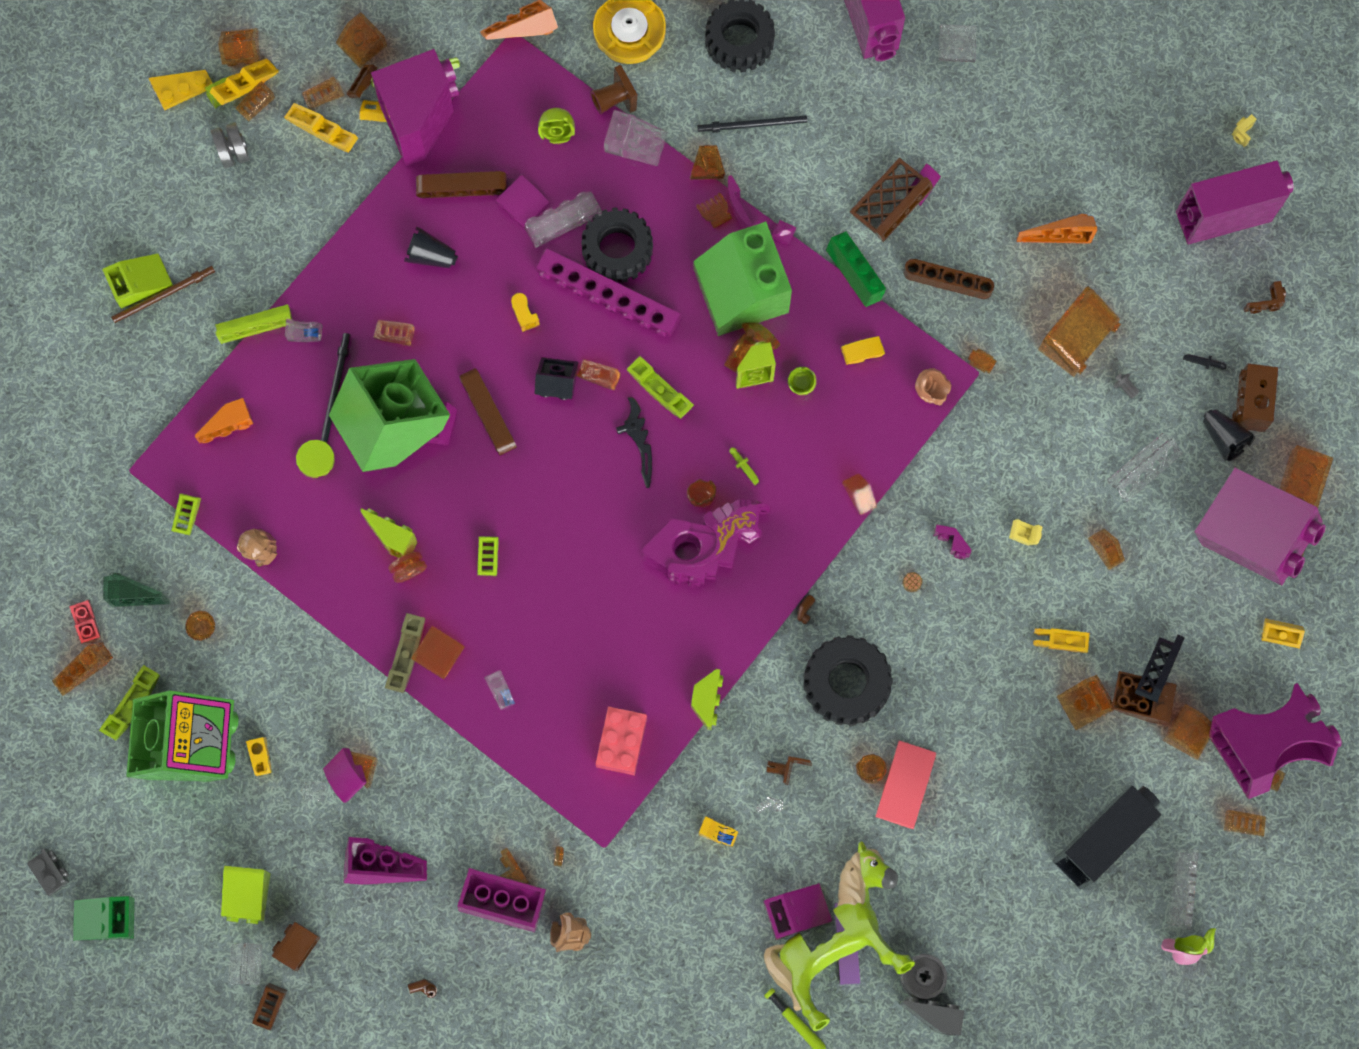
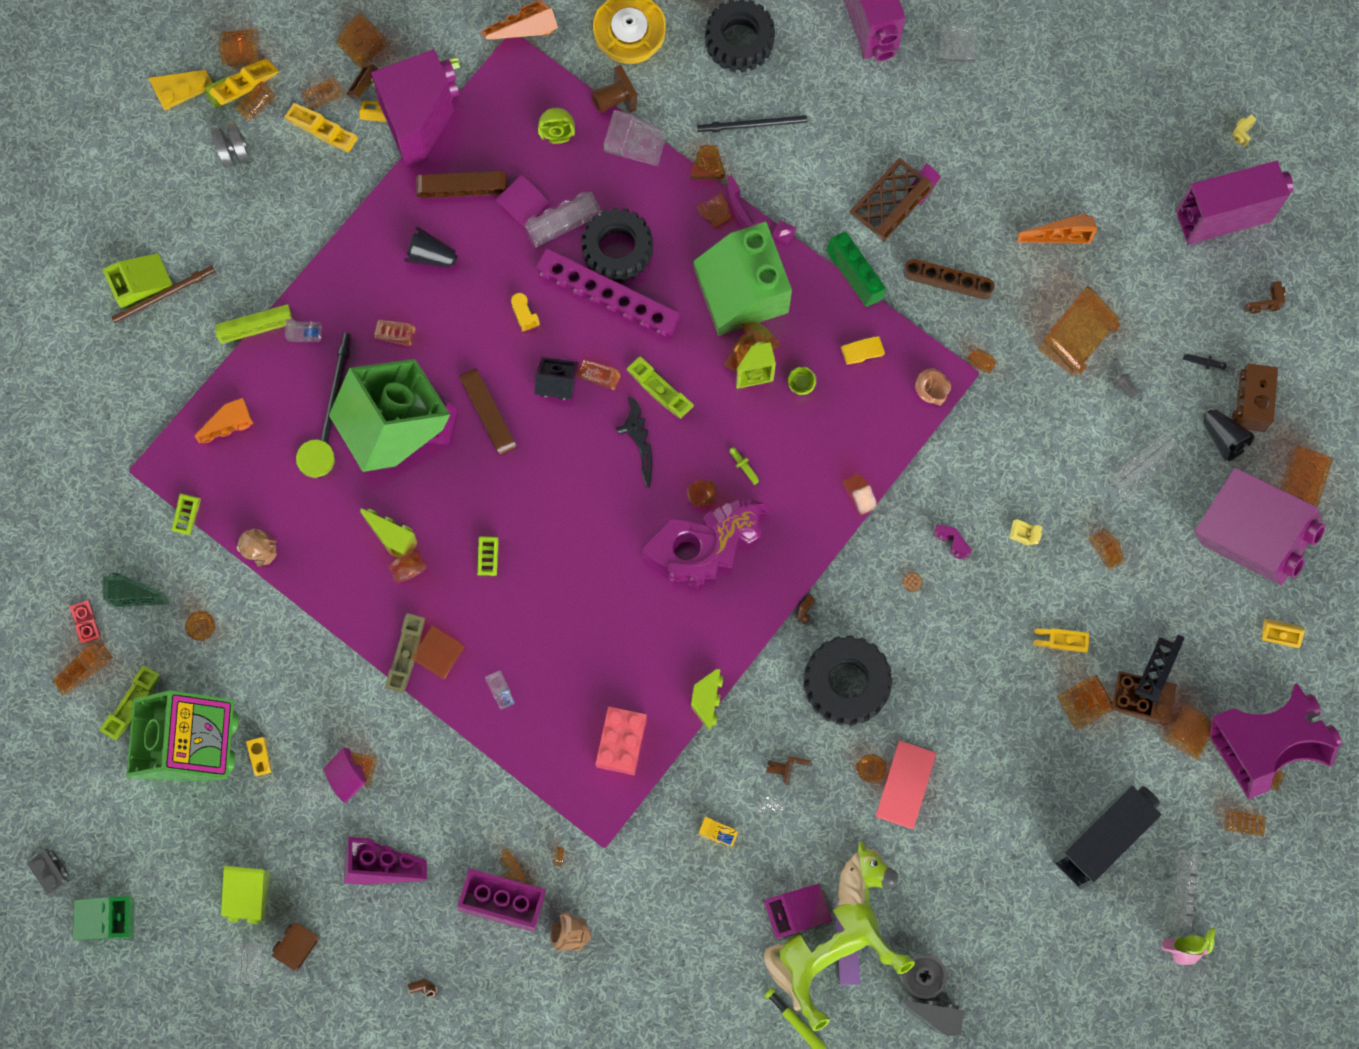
reddish brown slope [252,983,287,1031] -> none

